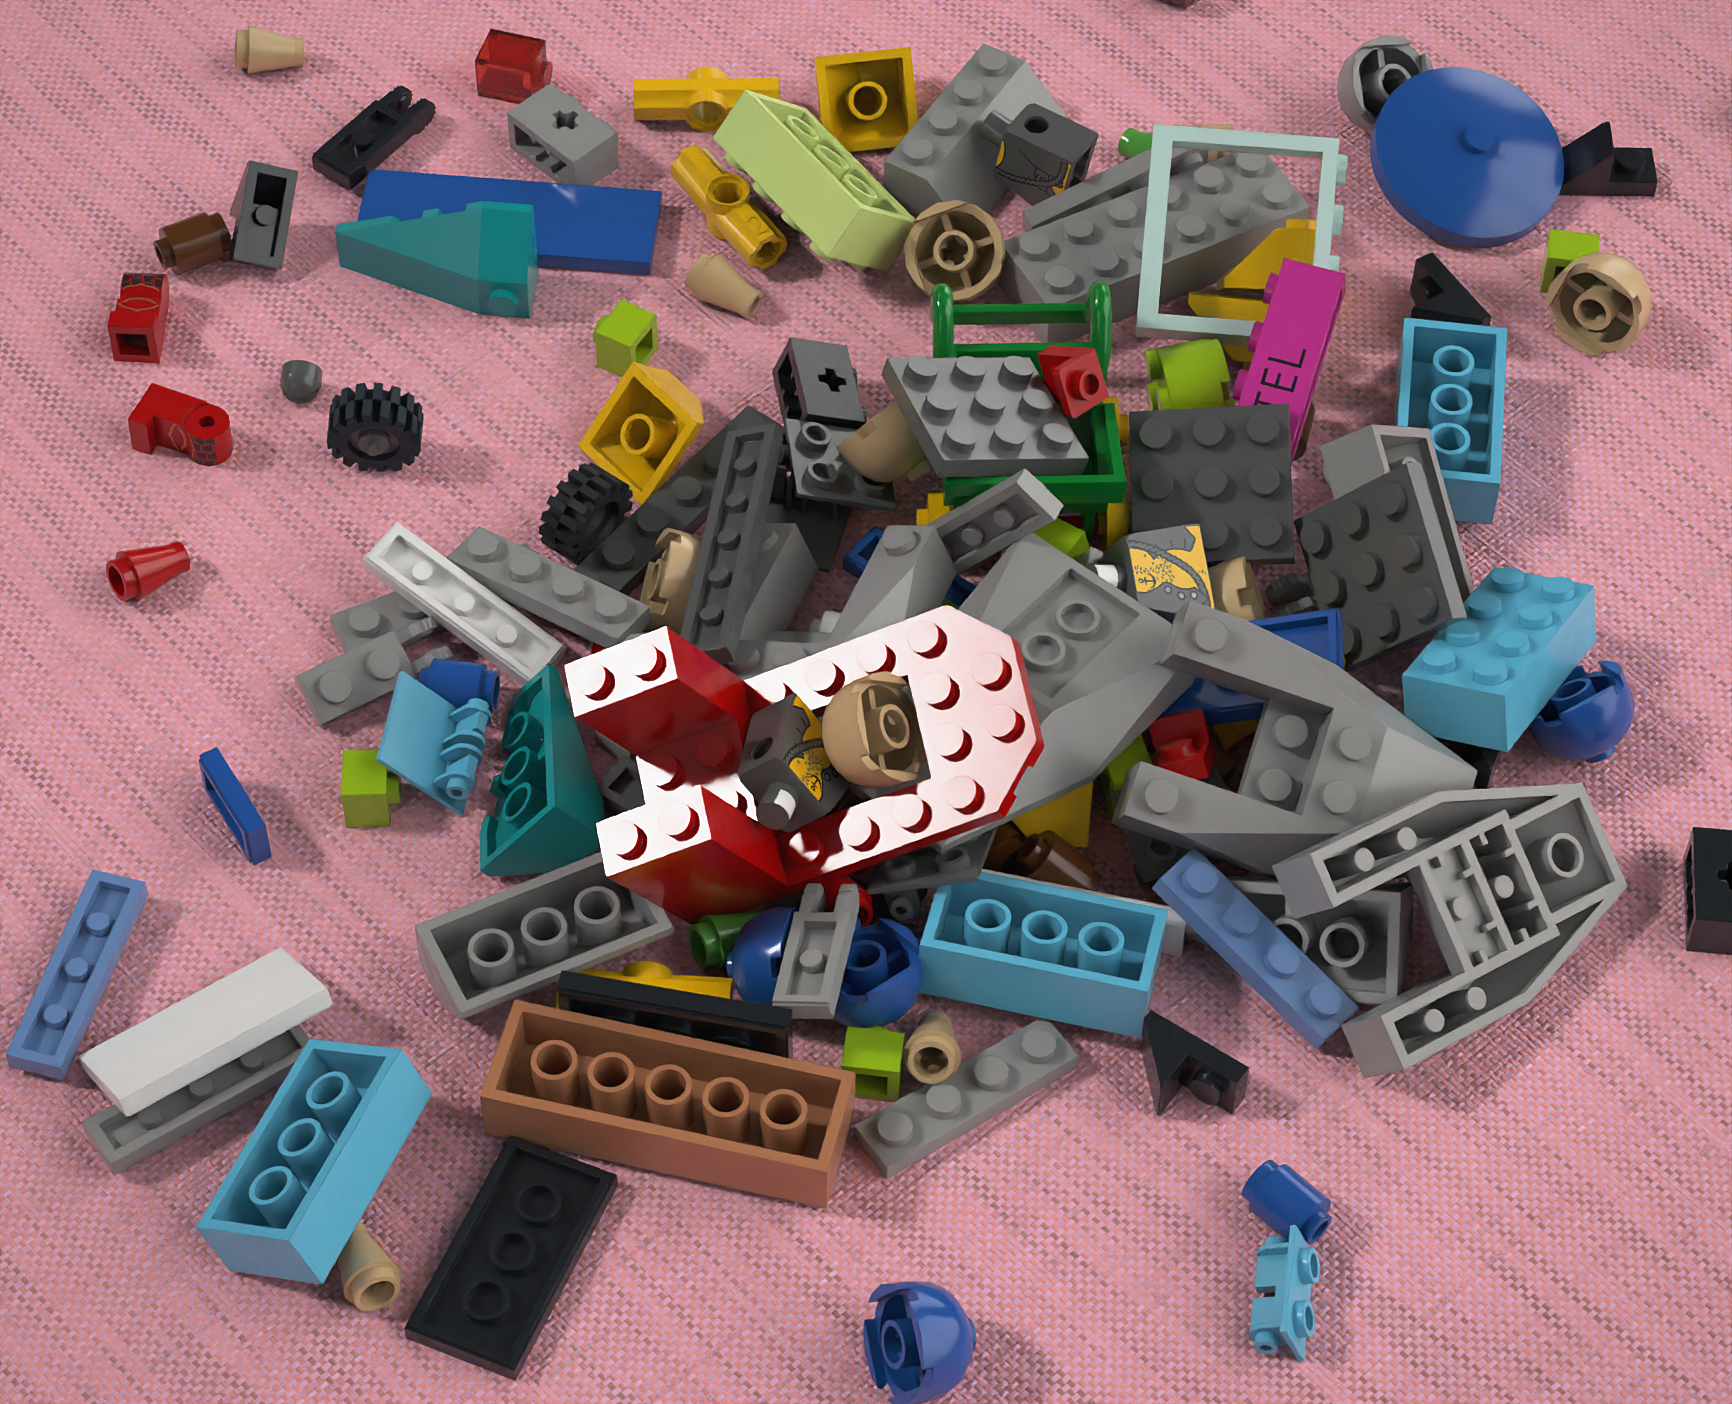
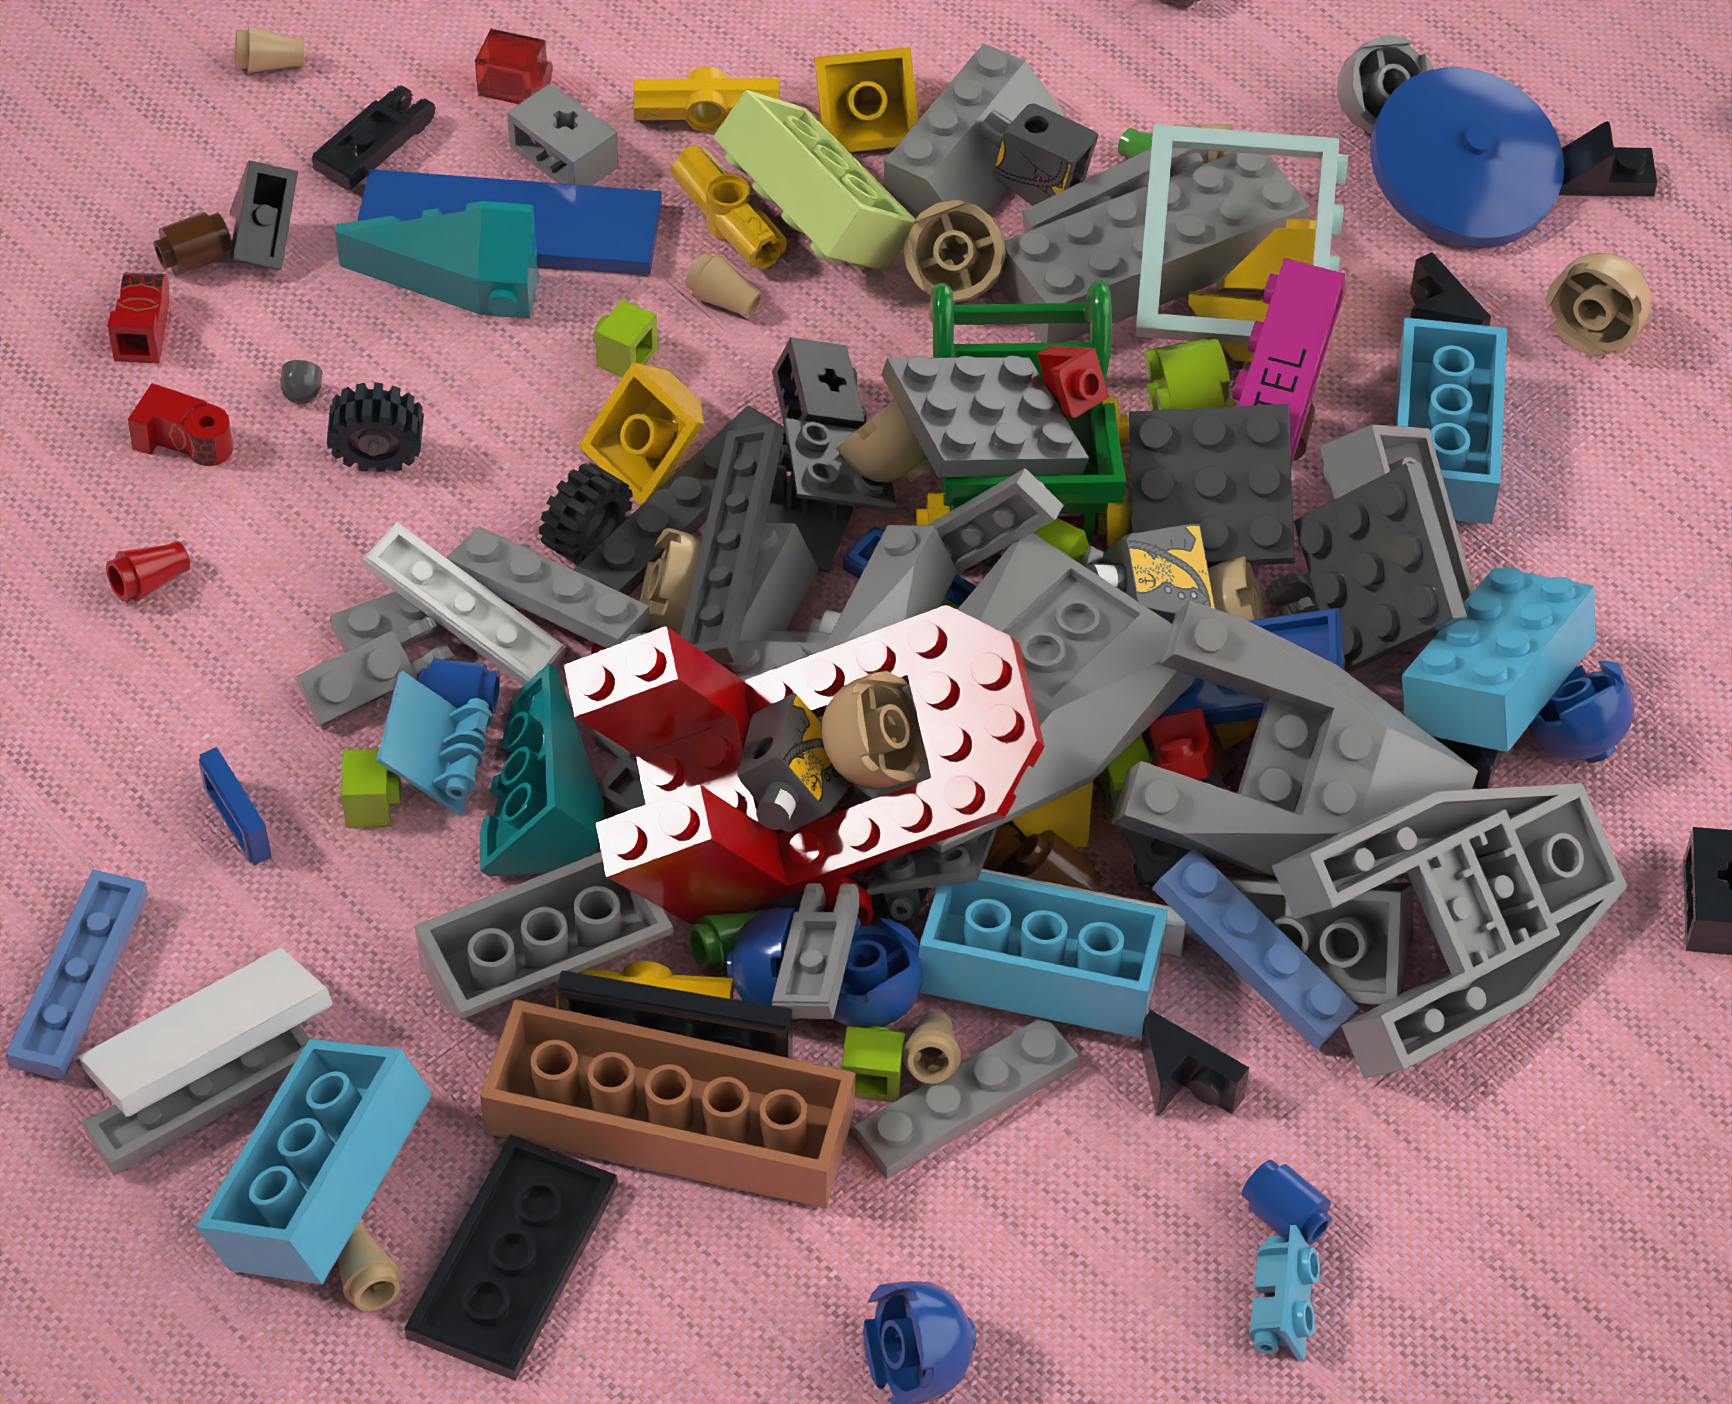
lime plate [1540,229,1600,293] -> none

